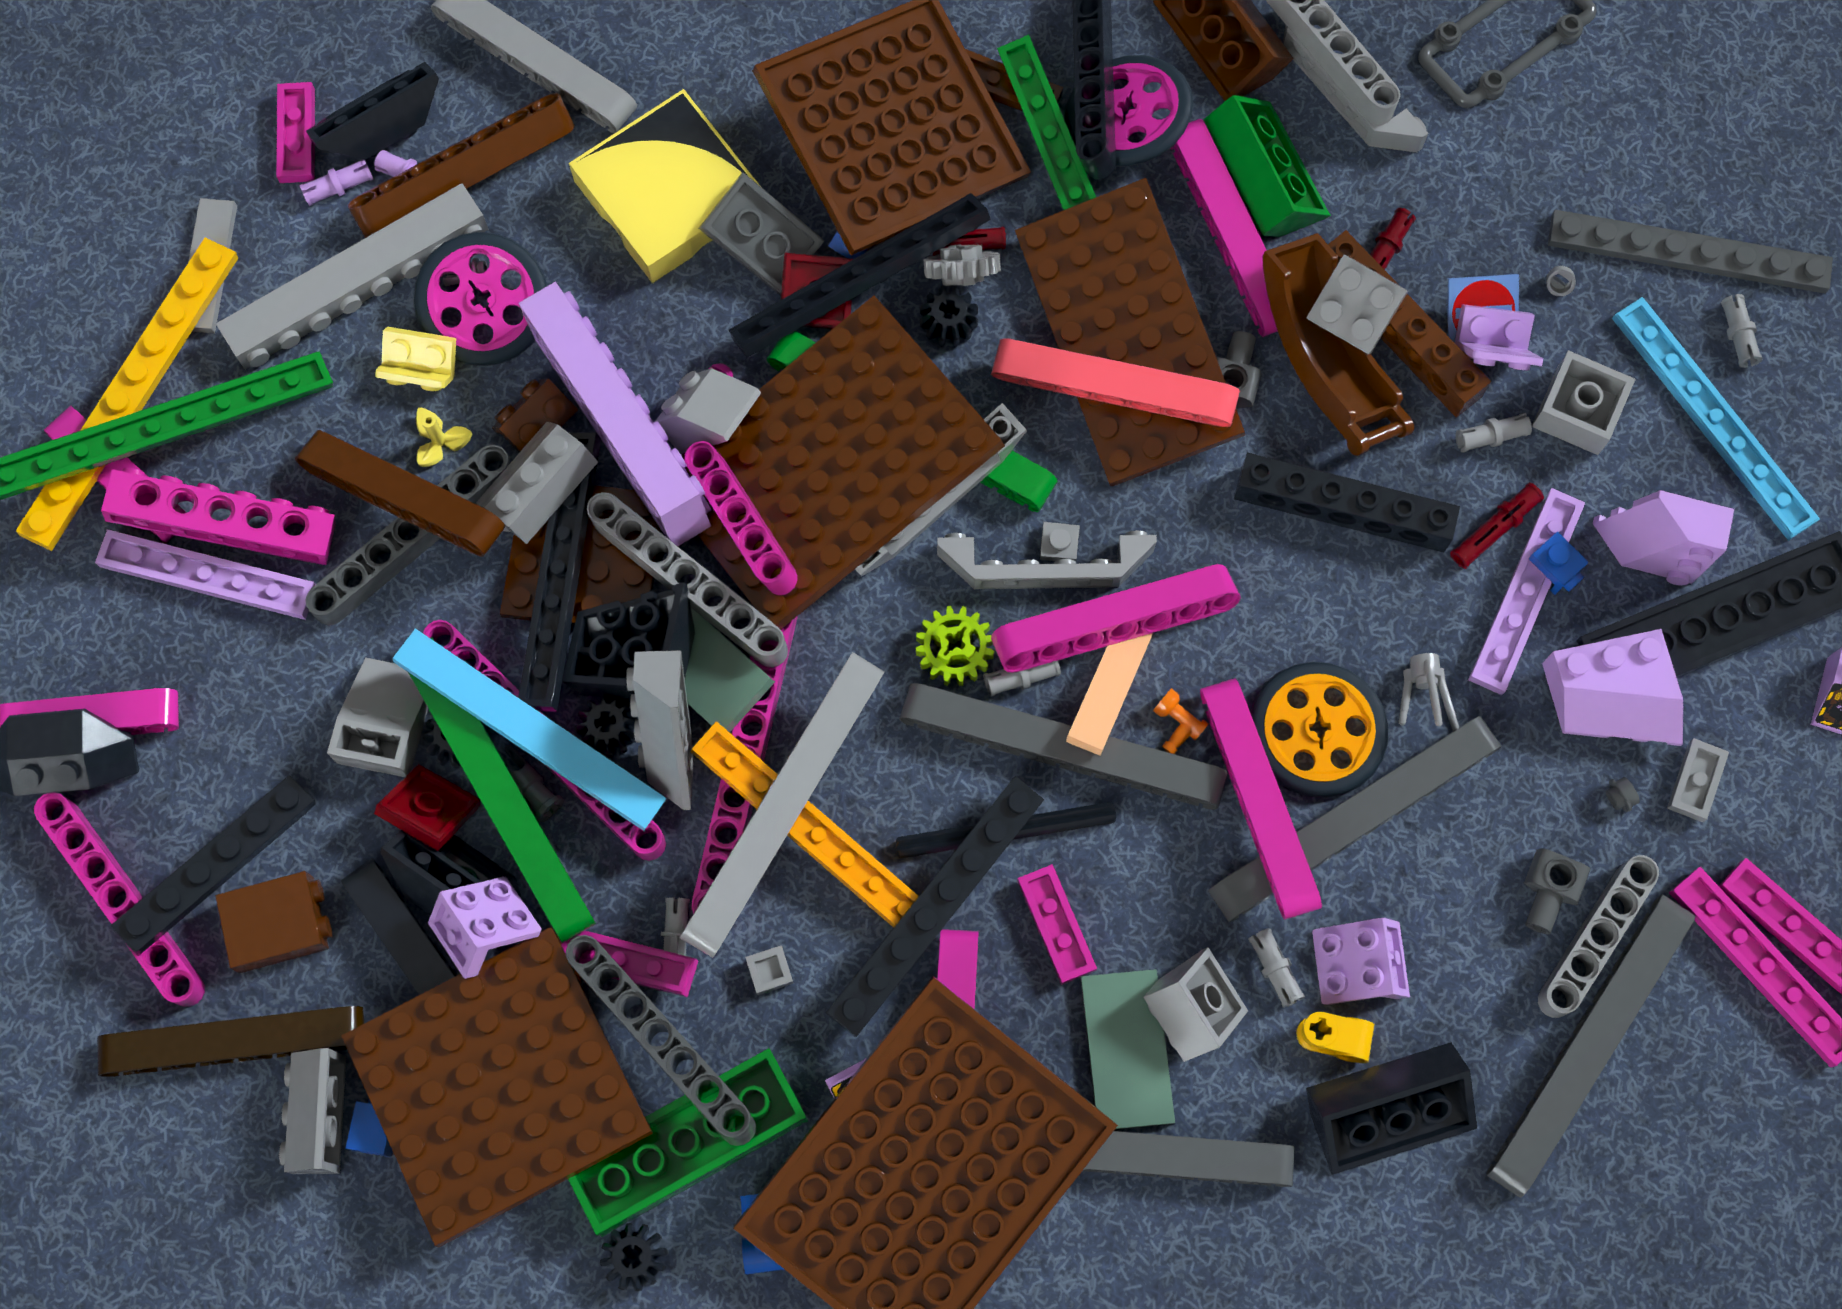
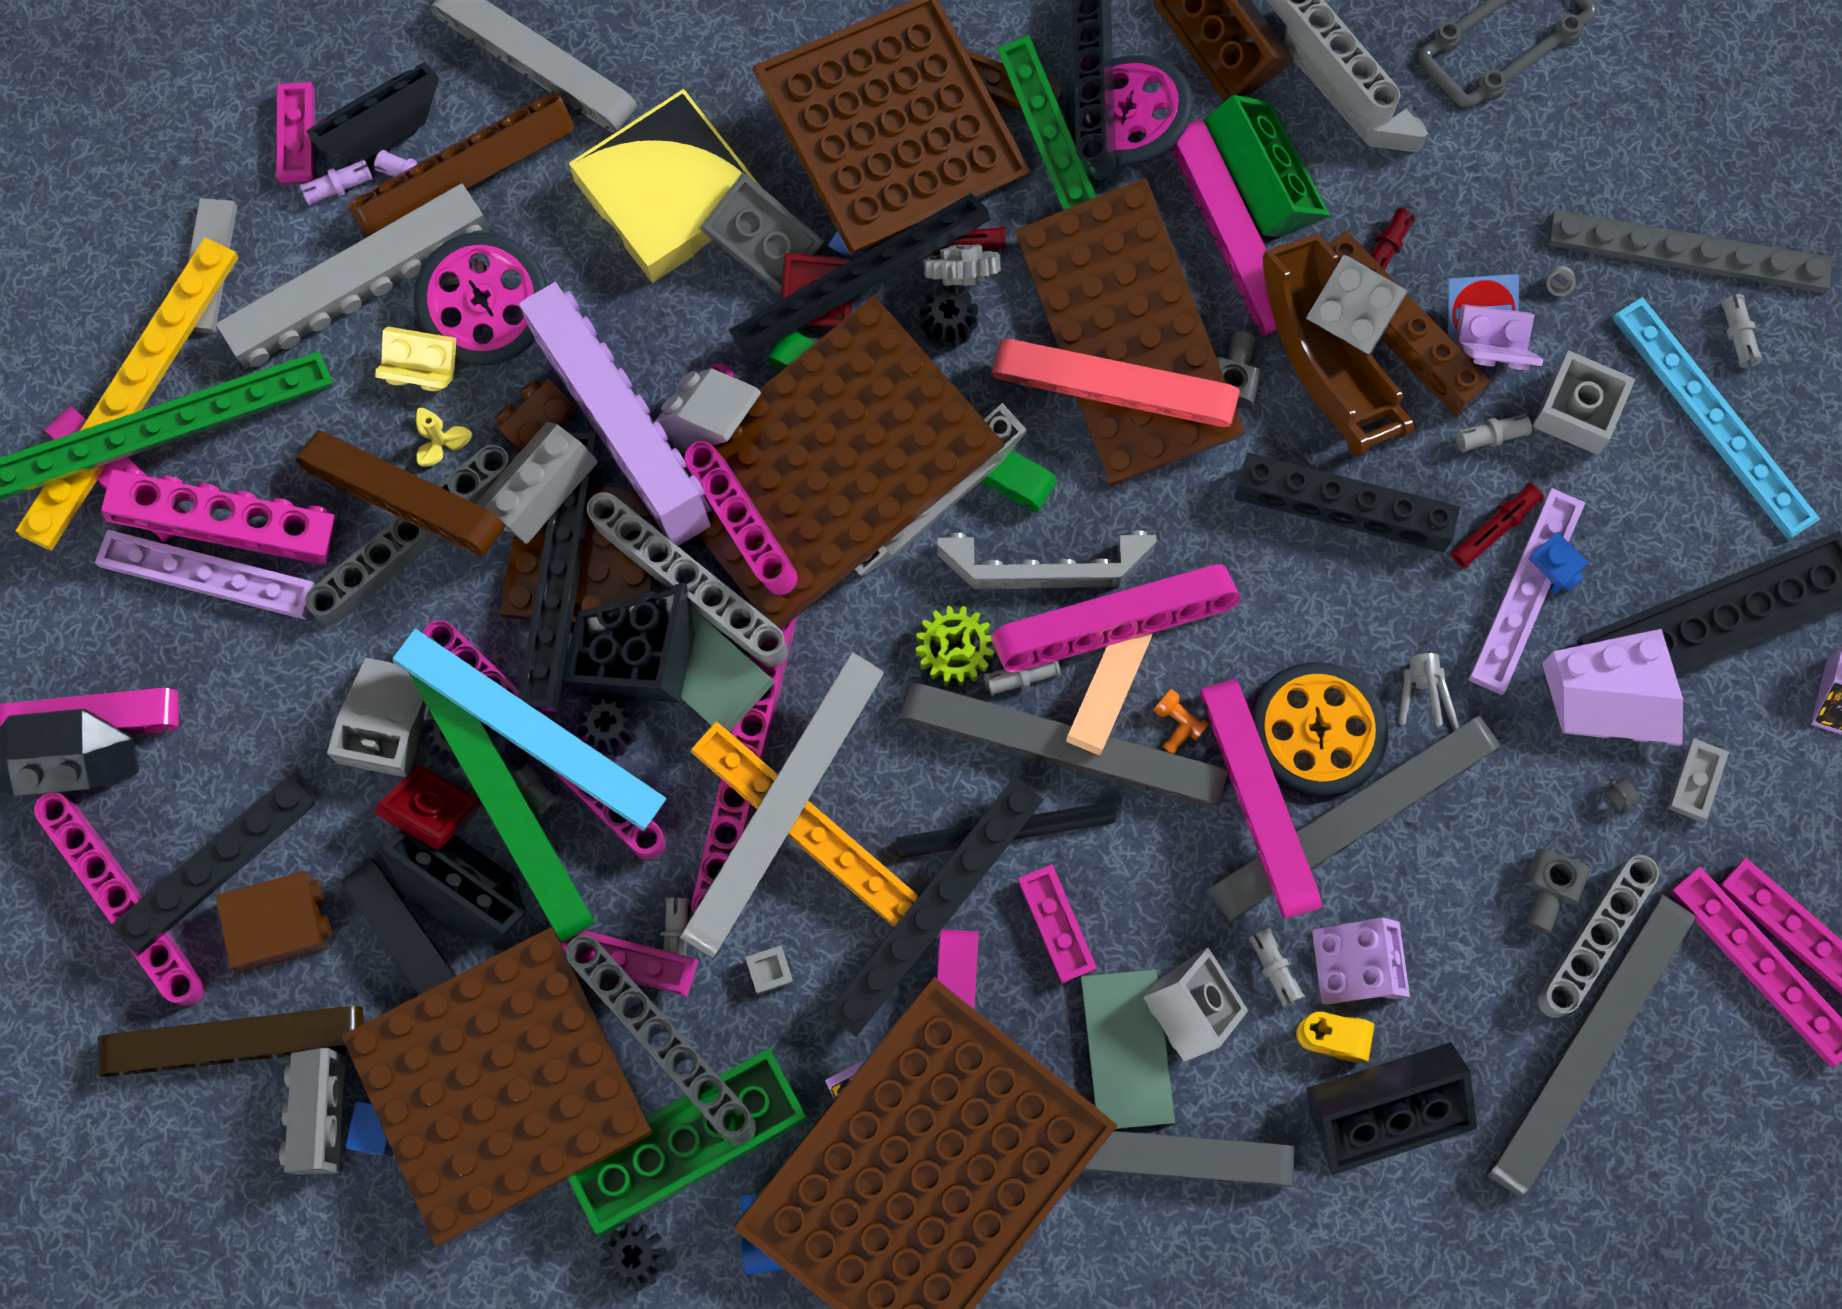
lavender bracket [428,877,542,979] -> none
light grey slope [627,651,694,810] -> none
light grey plate [1040,522,1080,562] -> none
lavender wedge [1593,490,1734,586] -> none

